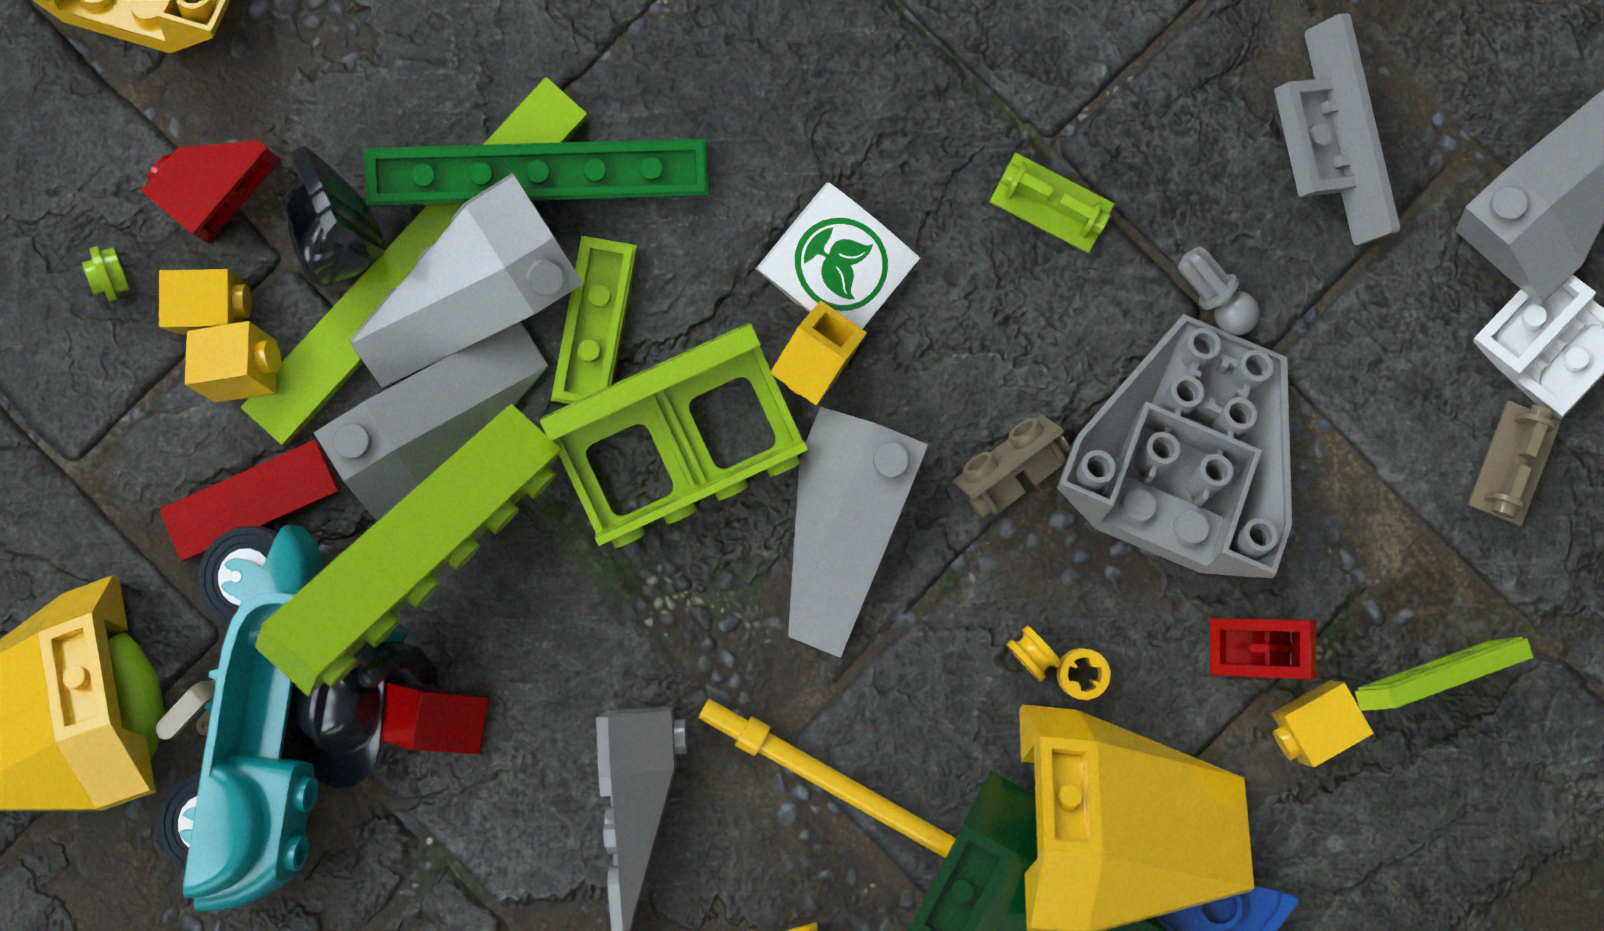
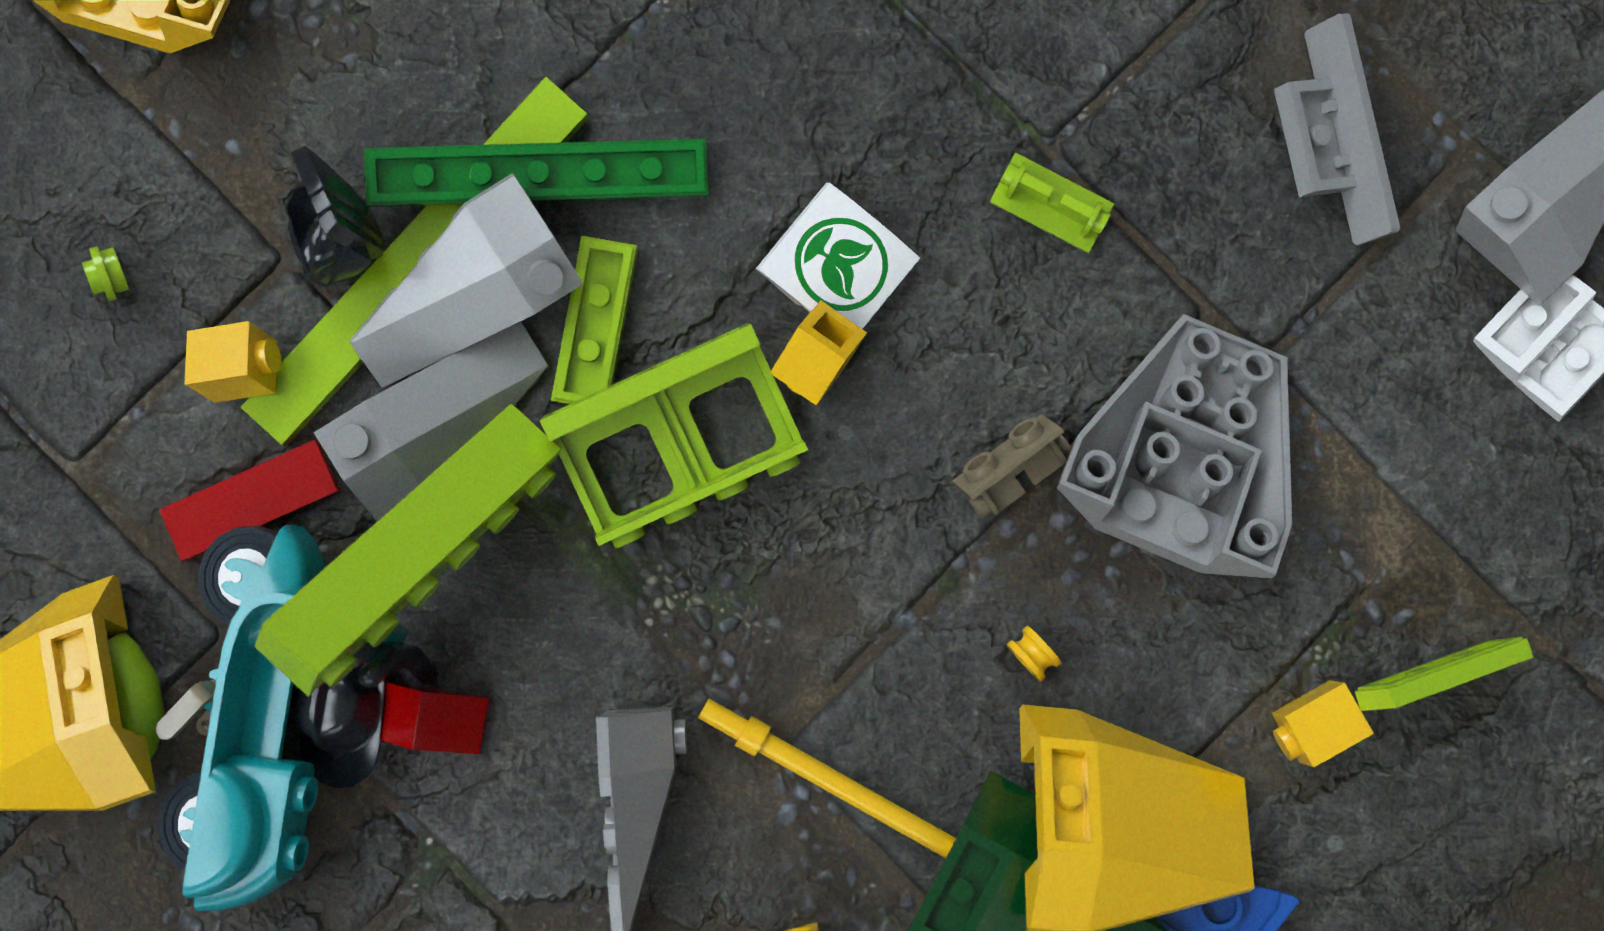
red slope [140,140,281,244] -> none
yellow brick [159,269,252,334] -> none
light grey wedge [788,407,928,658] -> none
yellow bush [1056,648,1111,700] -> none
light grey axle [1178,246,1260,336] -> none
red slope [1210,618,1317,679] -> none
dark tan hinge [1467,400,1561,526] -> none

